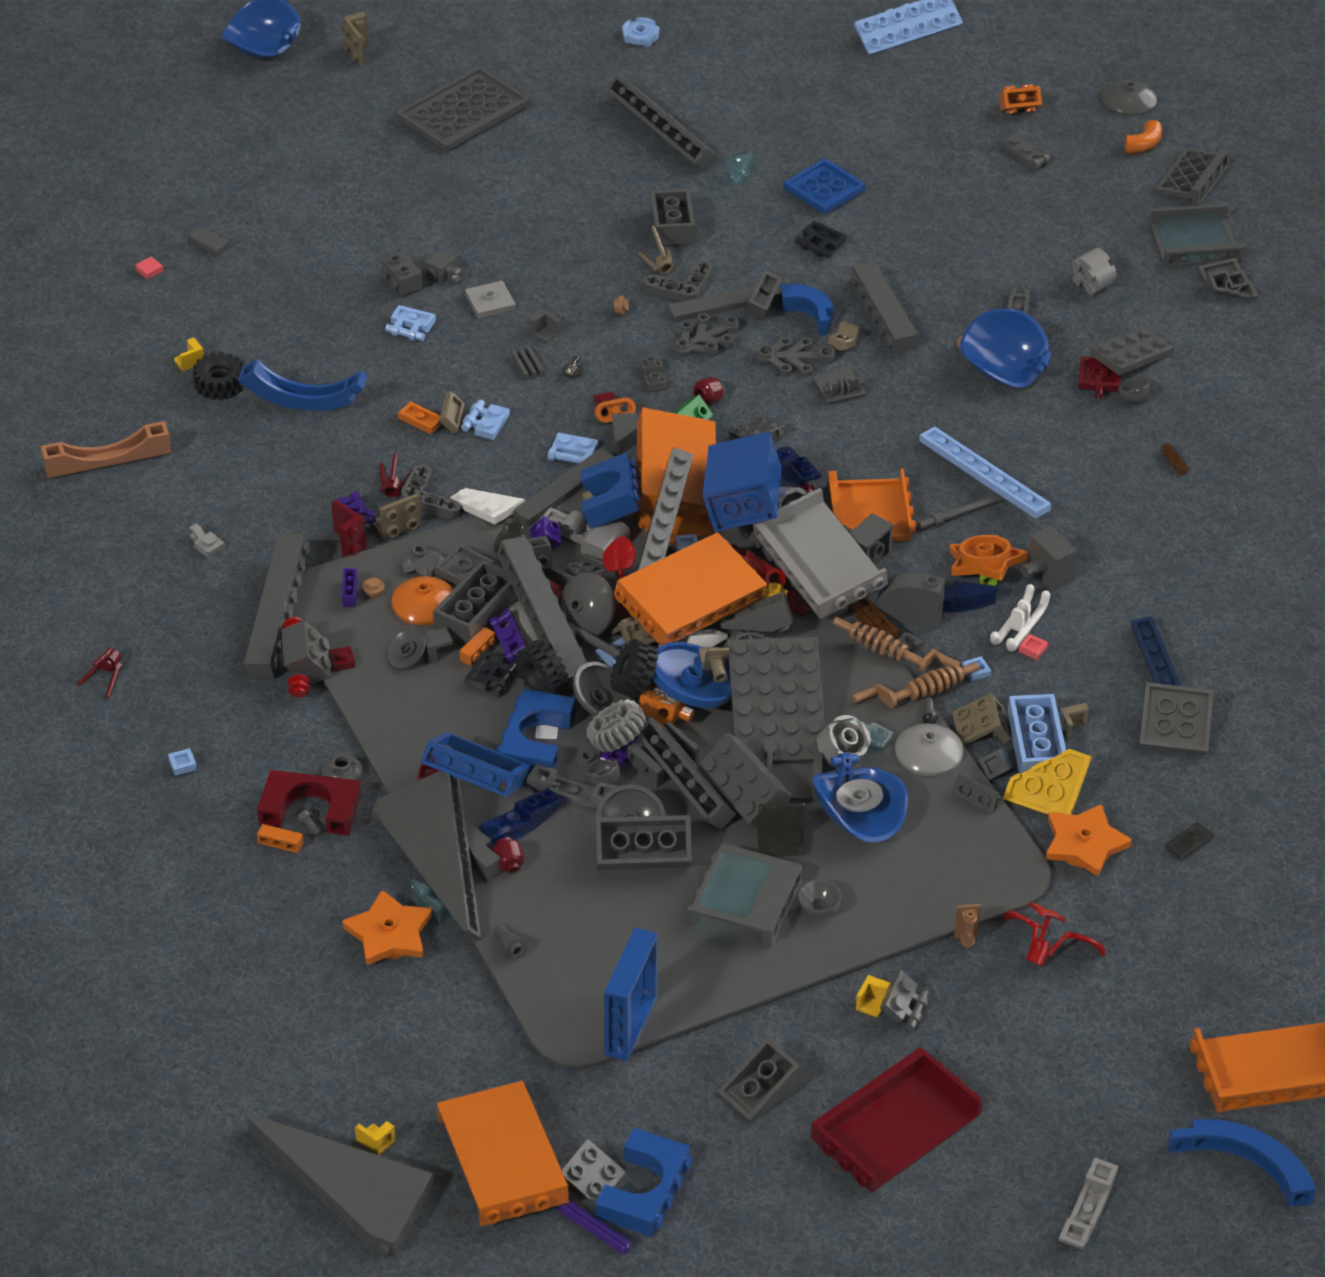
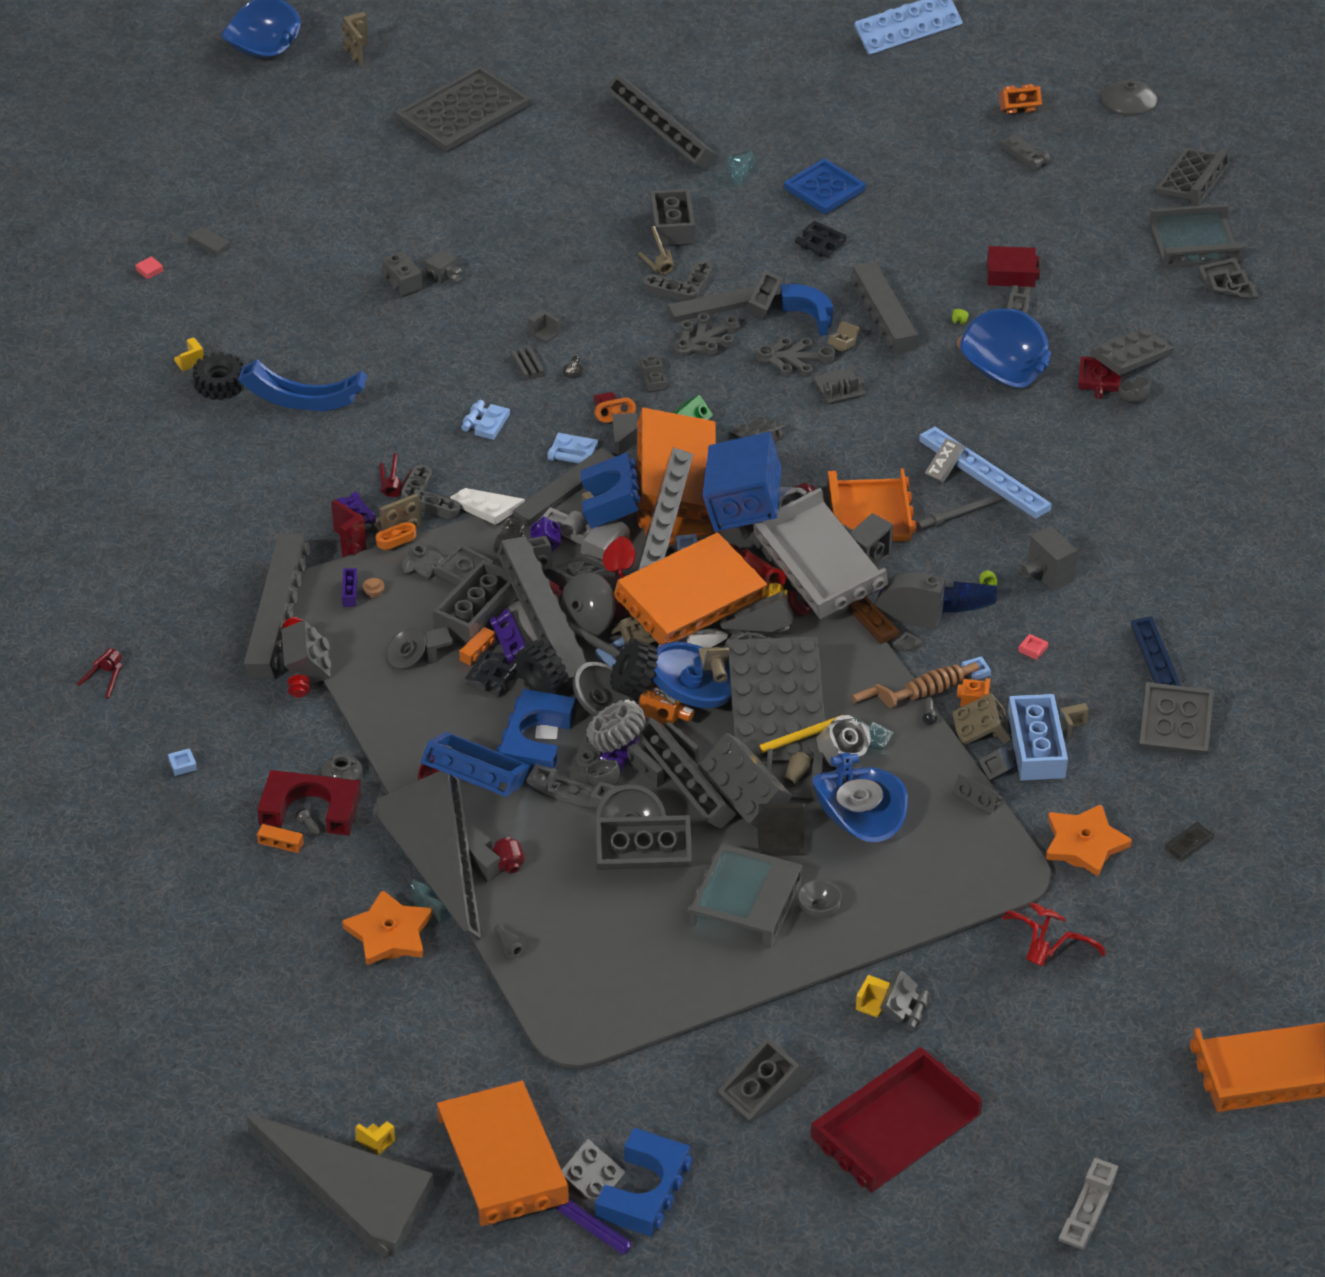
nougat arch [41,421,171,478] -> none
light grey plate [189,523,225,558] -> none
dark red plate [329,646,355,671] -> none
light blue plate [385,305,436,341] -> none
orange dish [392,576,454,625] -> none
orange plate [398,401,442,434] -> none
dark tan tile [439,391,465,433] -> none
light grey plate [465,280,516,319] -> none
clear blue slope [479,788,564,845] -> none
blue window [604,927,658,1062] -> none
medium nougat plate [614,296,629,316] -> none
light blue plate [623,18,659,47] -> none
dark red head [693,377,723,406] -> none
clear blue slope [776,447,821,485] -> none
medium nougat piece [833,617,961,673] -> none
light grey dish [895,723,963,776] -> none
orange plate [949,535,1028,581] -> none
medium nougat hinge [954,904,981,948] -> none
white piece [990,584,1050,652] -> none
yellow plate [1003,749,1092,815] -> none
light grey brick [1072,248,1117,296] -> none
orange cylinder [1125,120,1162,154] -> none
reddish brown axle [1160,443,1189,476] -> none
blue arch [1168,1119,1316,1207] -> none
none -> orange plate [376,522,417,550]
none -> yellow bar [759,715,842,754]
none -> dark tan cone [783,752,812,786]
none -> light grey tile [925,438,965,483]
none -> lime hinge [952,309,969,325]
none -> orange brick [957,678,990,707]
none -> dark red brick [987,246,1040,287]

